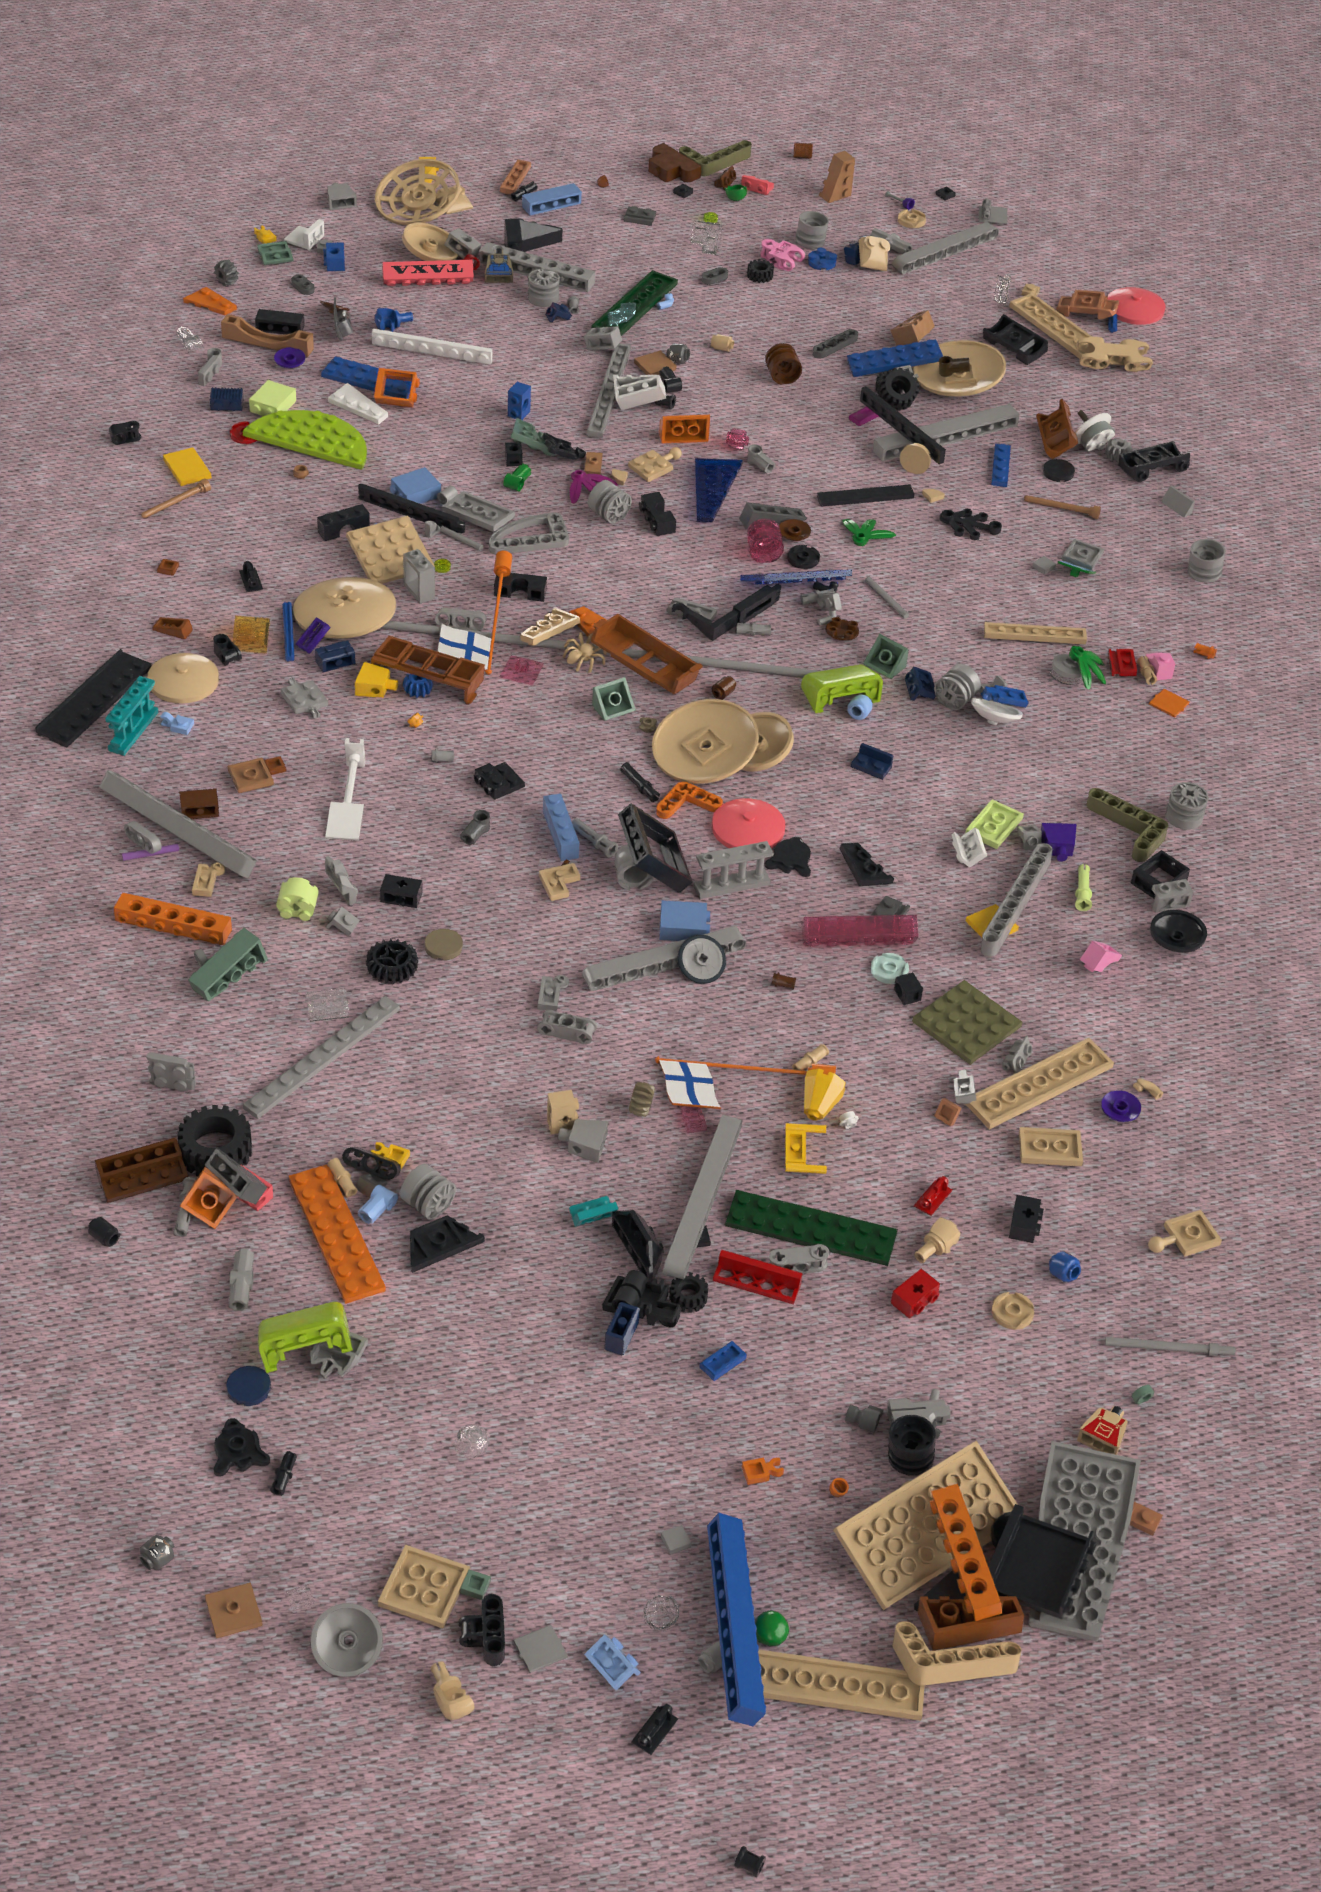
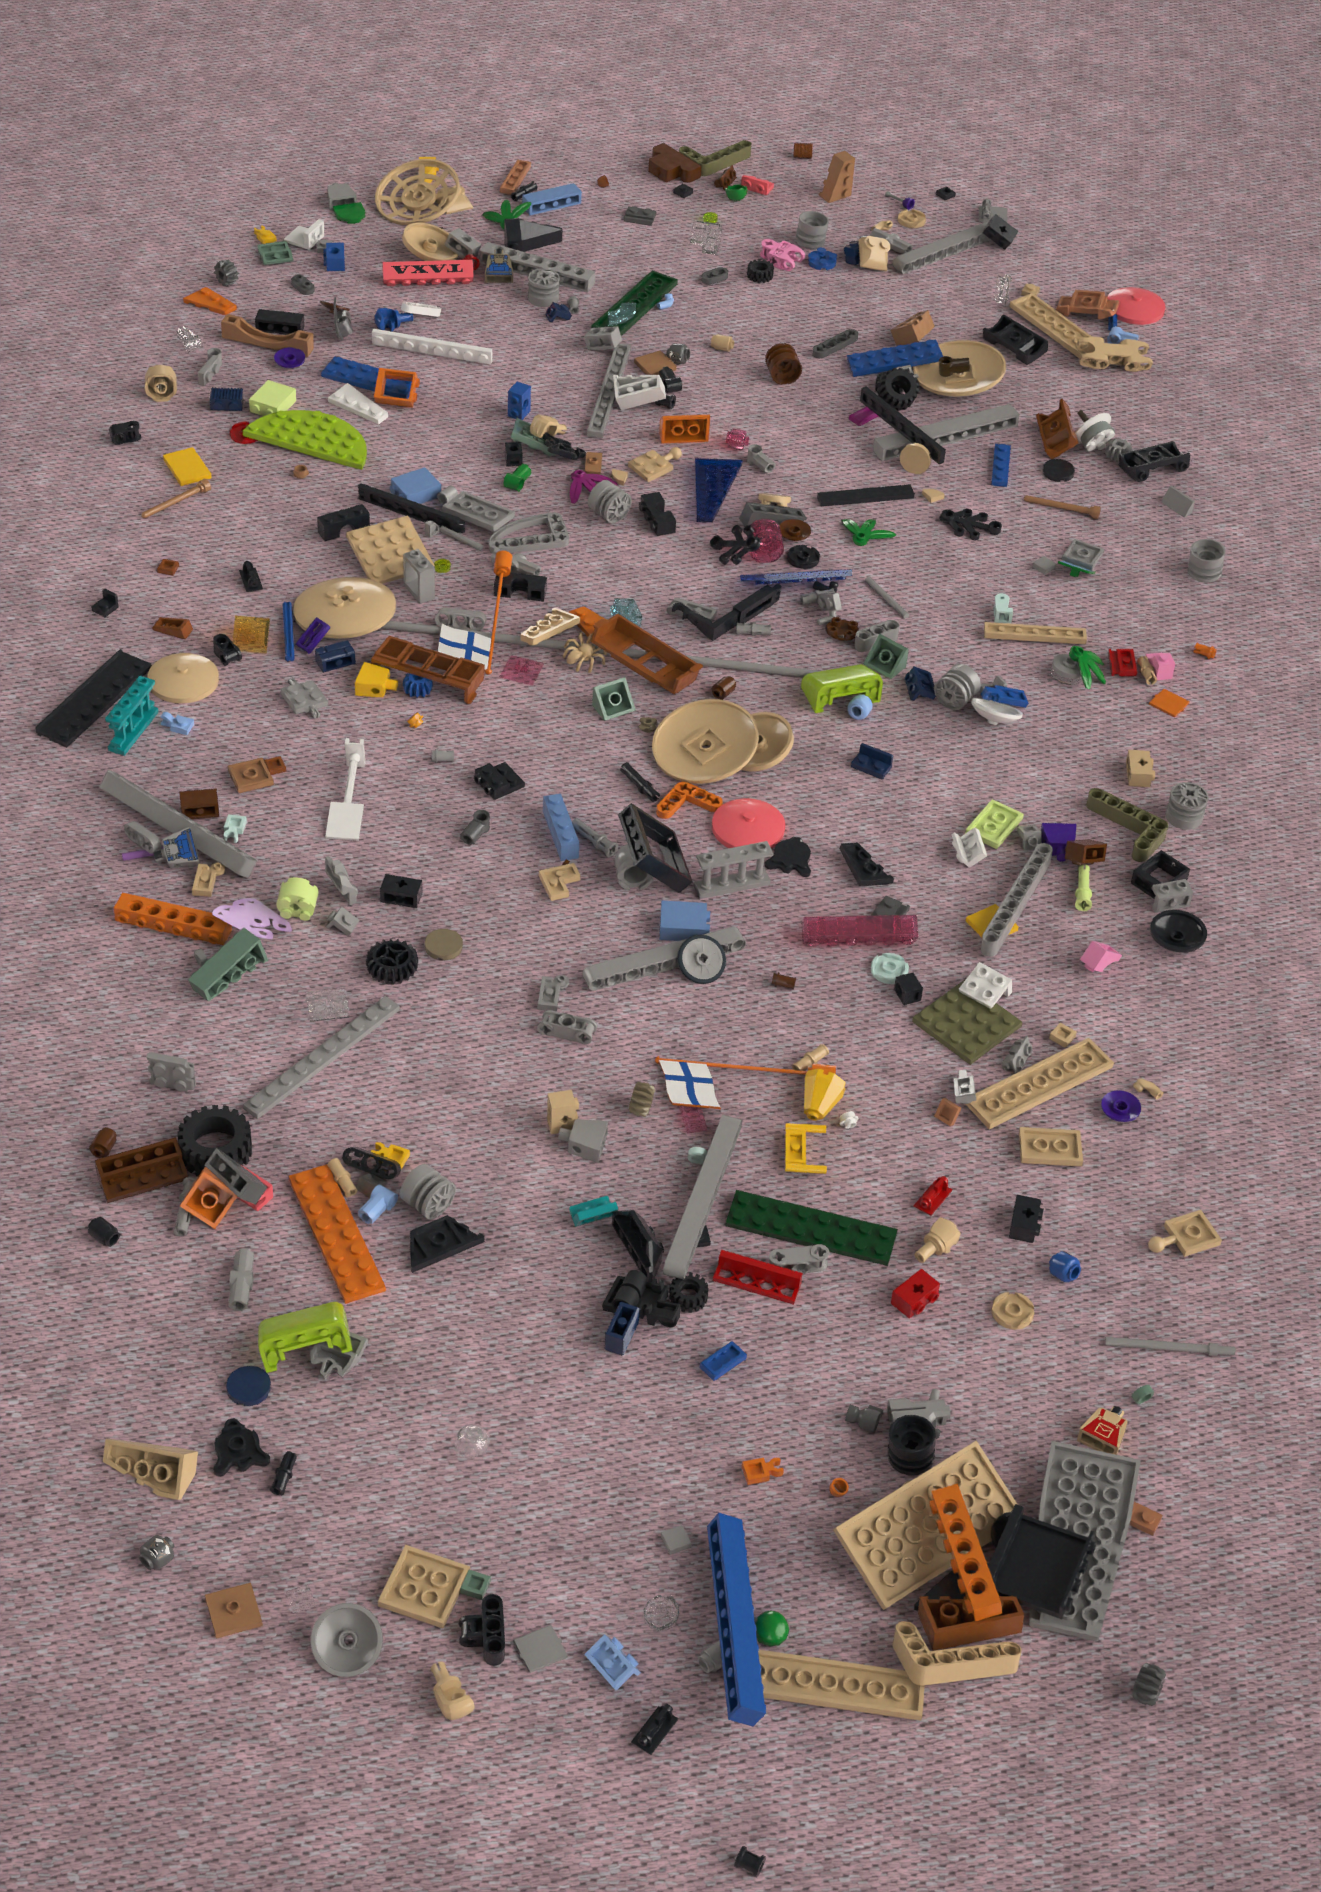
none -> reddish brown brick [89,1127,117,1158]
none -> black bracket [91,589,119,618]
none -> tan wedge [103,1439,198,1500]
none -> tan brick [145,365,177,402]
none -> torso [153,827,200,868]
none -> lavender piece [212,898,292,939]
none -> light aqua plate [224,814,247,843]
none -> green tile [333,202,365,224]
none -> white beam [401,301,441,317]
none -> green plant [482,200,531,229]
none -> light grey piece [491,548,541,576]
none -> tan piece [530,414,567,438]
none -> clear light blue brick [610,598,643,627]
none -> light aqua tile [688,1147,708,1165]
none -> black plant [710,525,761,565]
none -> tan tile [758,493,791,507]
none -> light grey beam [854,620,899,652]
none -> tan arm [871,220,893,231]
none -> white bracket [959,962,1012,1009]
none -> black brick [982,214,1019,250]
none -> light aqua leg [993,593,1013,624]
none -> tan plate [1049,1023,1077,1048]
none -> reddish brown brick [1065,839,1107,865]
none -> light blue piece [1107,326,1139,344]
none -> tan brick [1126,750,1155,787]
none -> dark grey gear [1132,1663,1166,1706]

